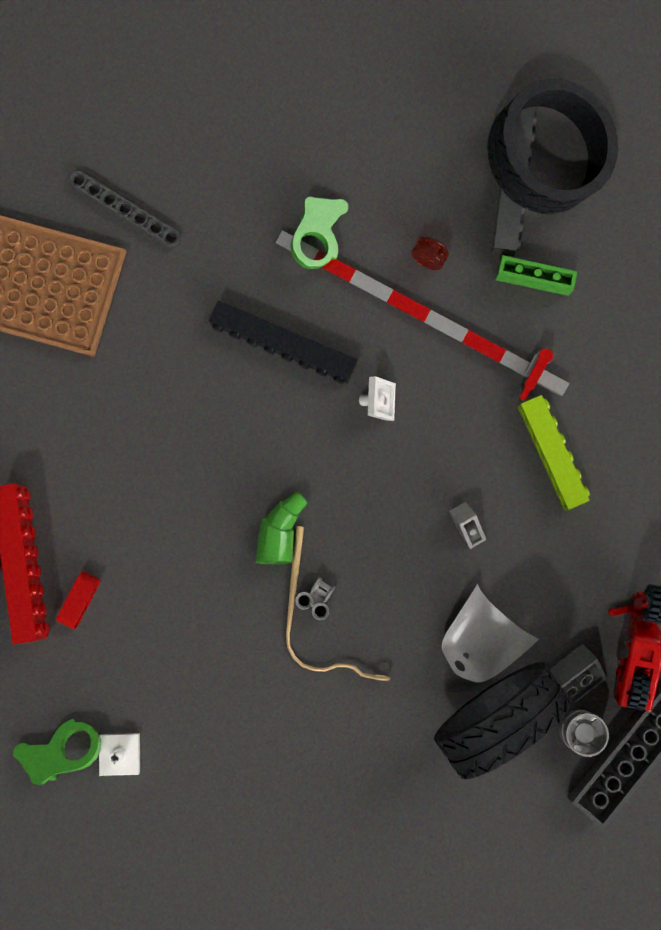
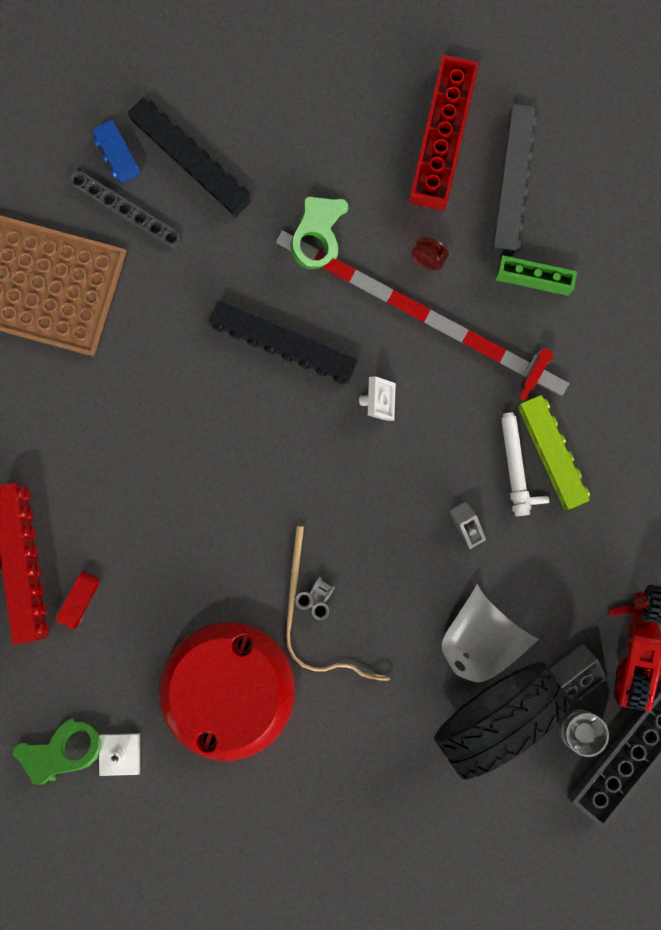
bright green piece [256,491,307,564] -> none
black tyre [487,79,619,214] -> none
none -> blue brick [92,119,141,184]
none -> black brick [127,97,251,218]
none -> red cylinder [159,622,296,761]
none -> red brick [409,55,479,211]
none -> white cylinder [501,412,549,517]

